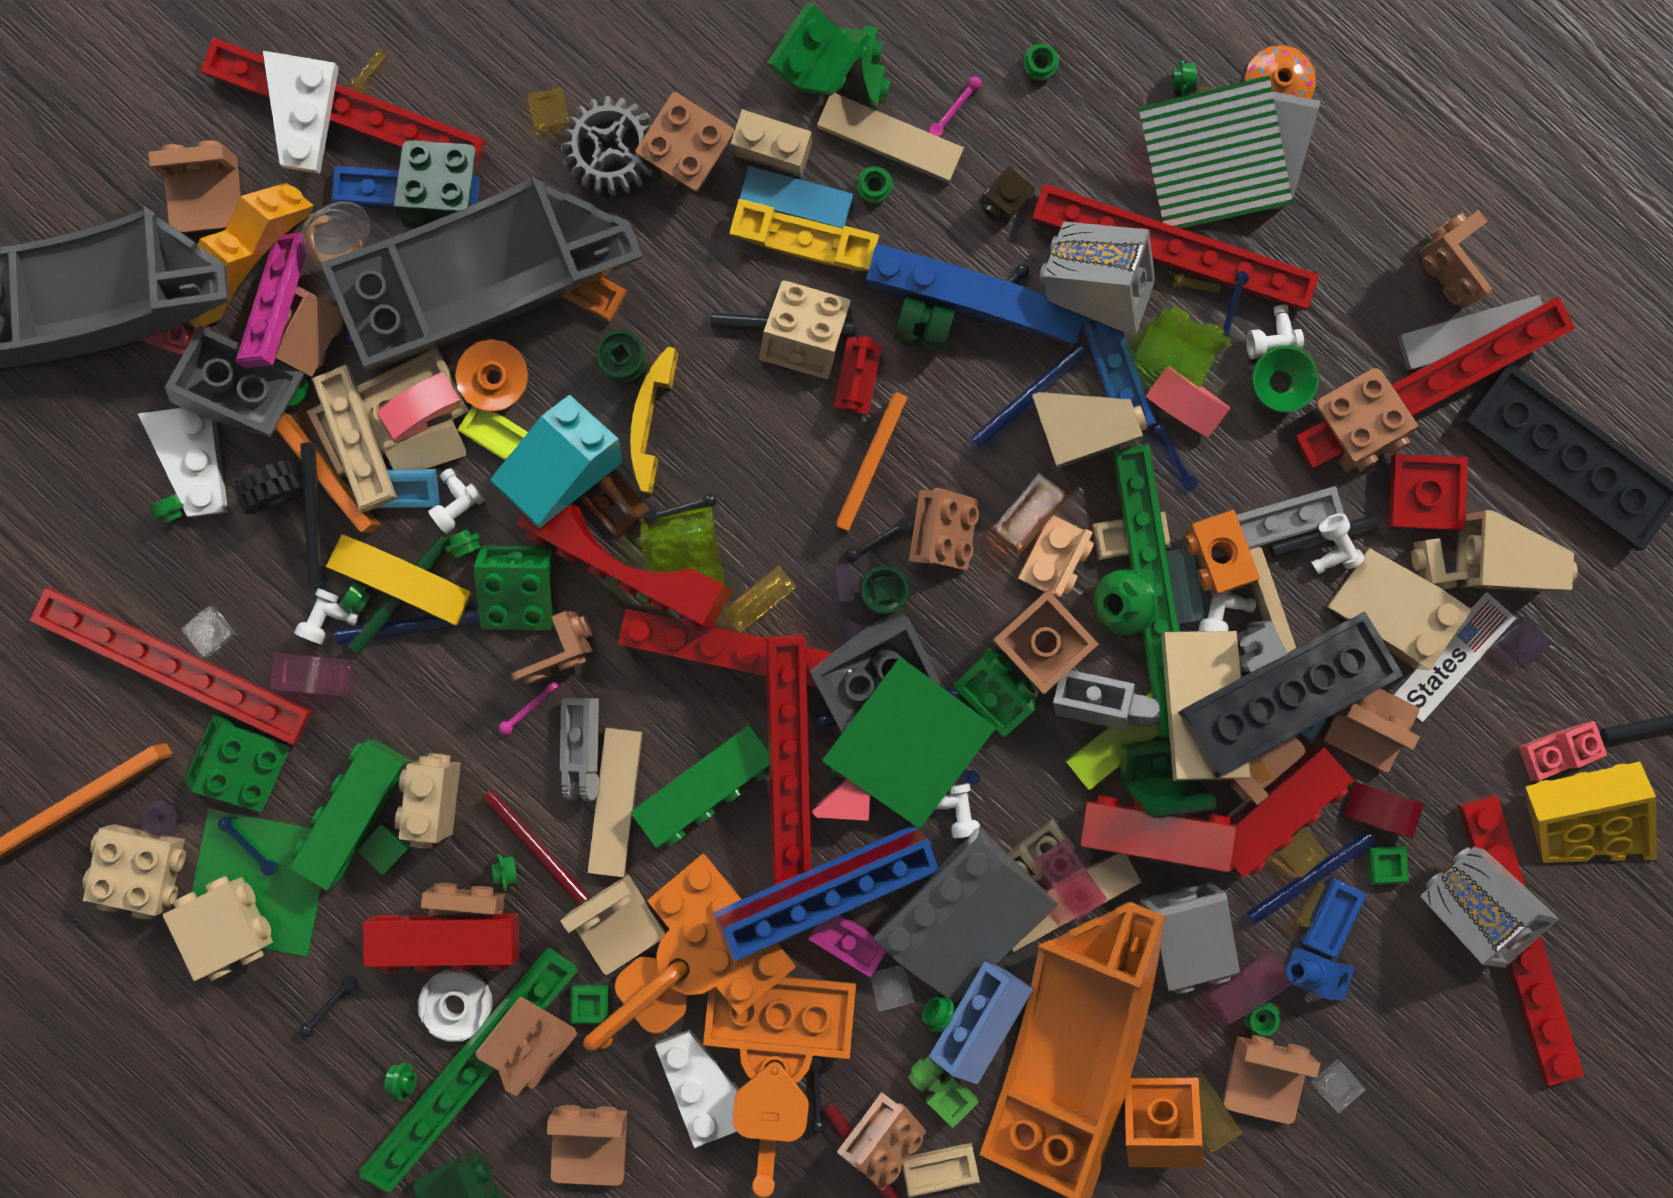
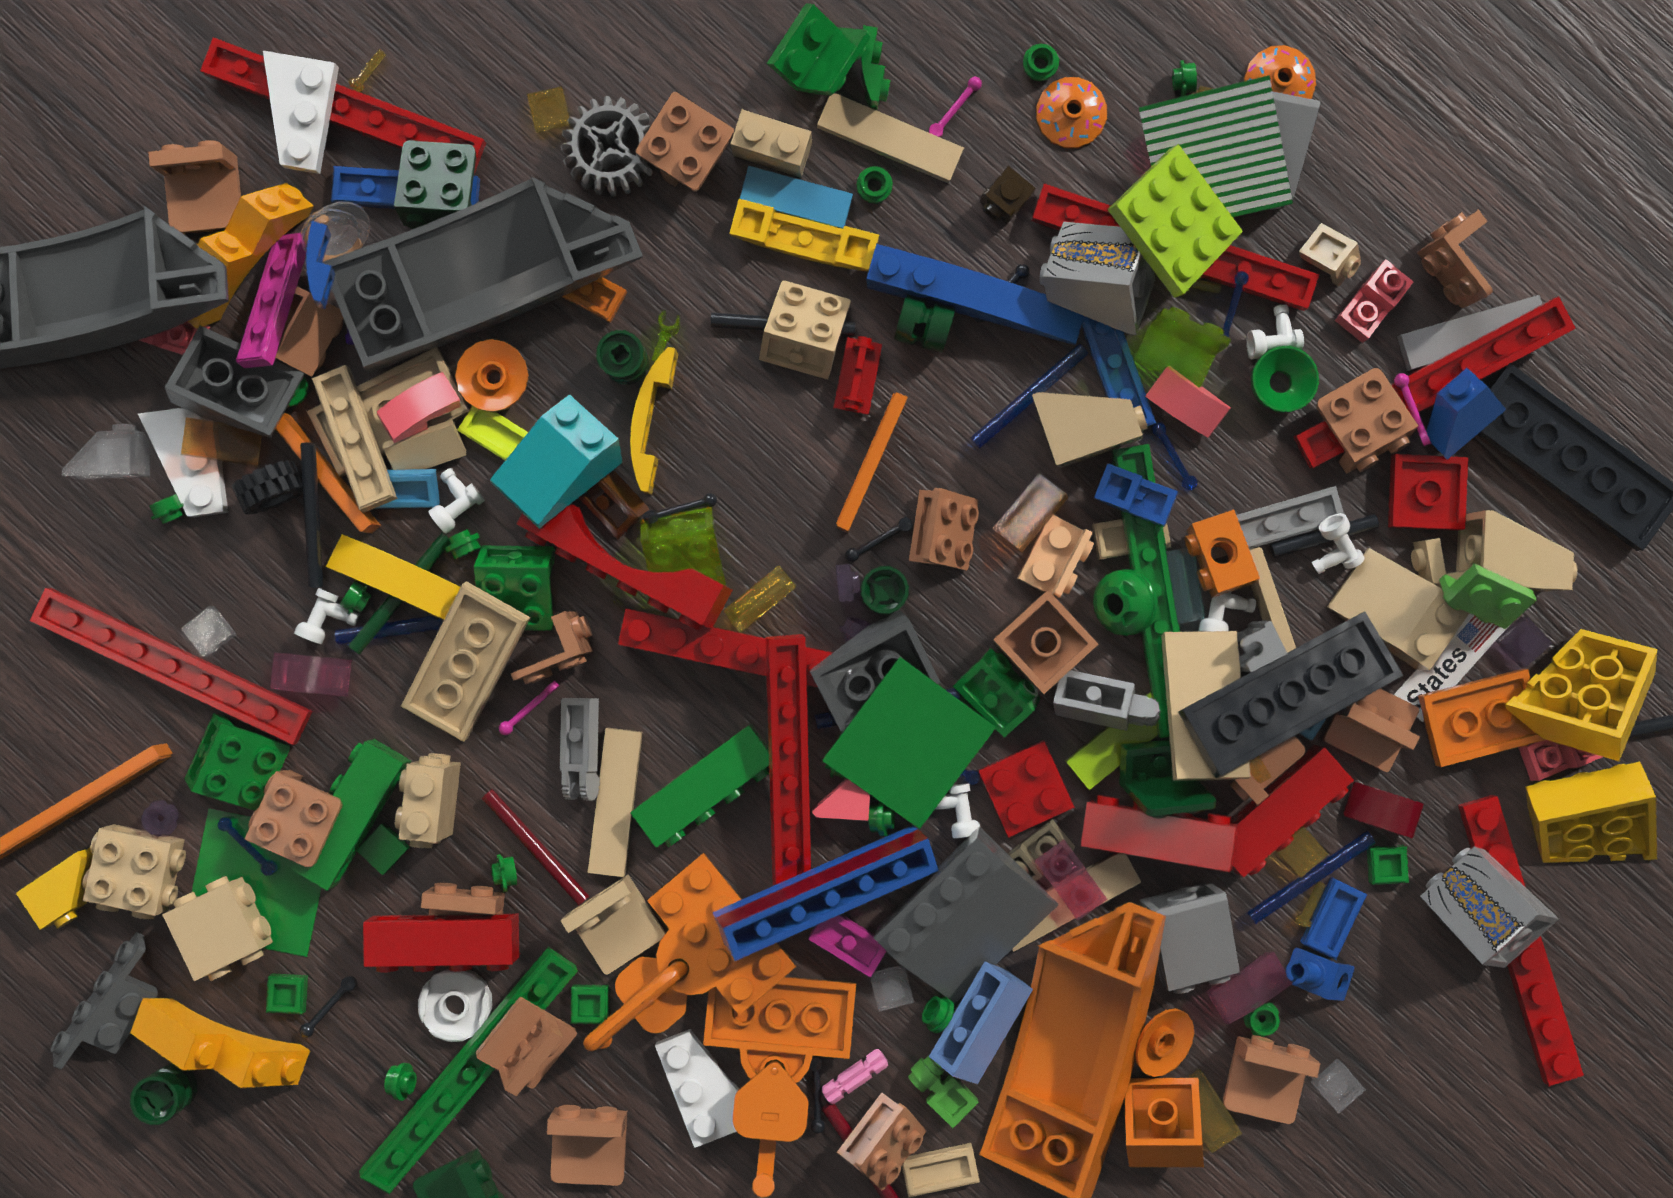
none -> yellow slope [16,848,93,930]
none -> dark grey bracket [50,932,158,1070]
none -> clear slope [62,424,150,480]
none -> light orange arch [130,998,310,1088]
none -> dark green wheel [130,1064,197,1125]
none -> clear orange tile [181,417,262,467]
none -> nougat bracket [245,770,342,867]
none -> green tile [266,973,308,1014]
none -> blue slope [306,221,336,309]
none -> tan tile [401,581,531,742]
none -> clear neon green hand [651,310,680,362]
none -> bright pink axle [822,1049,888,1104]
none -> green plate [869,801,895,836]
none -> red plate [978,740,1075,837]
none -> orange dish [1036,77,1107,148]
none -> blue slope [1094,463,1178,528]
none -> lime plate [1108,144,1243,298]
none -> orange dish [1135,1008,1194,1077]
none -> tan bracket [1299,223,1361,286]
none -> coral slope [1335,259,1414,343]
none -> dark pink hinge [1394,373,1431,446]
none -> orange plate [1418,669,1545,767]
none -> blue slope [1426,368,1506,460]
none -> bright green bracket [1439,563,1537,629]
none -> yellow wedge [1505,629,1658,761]

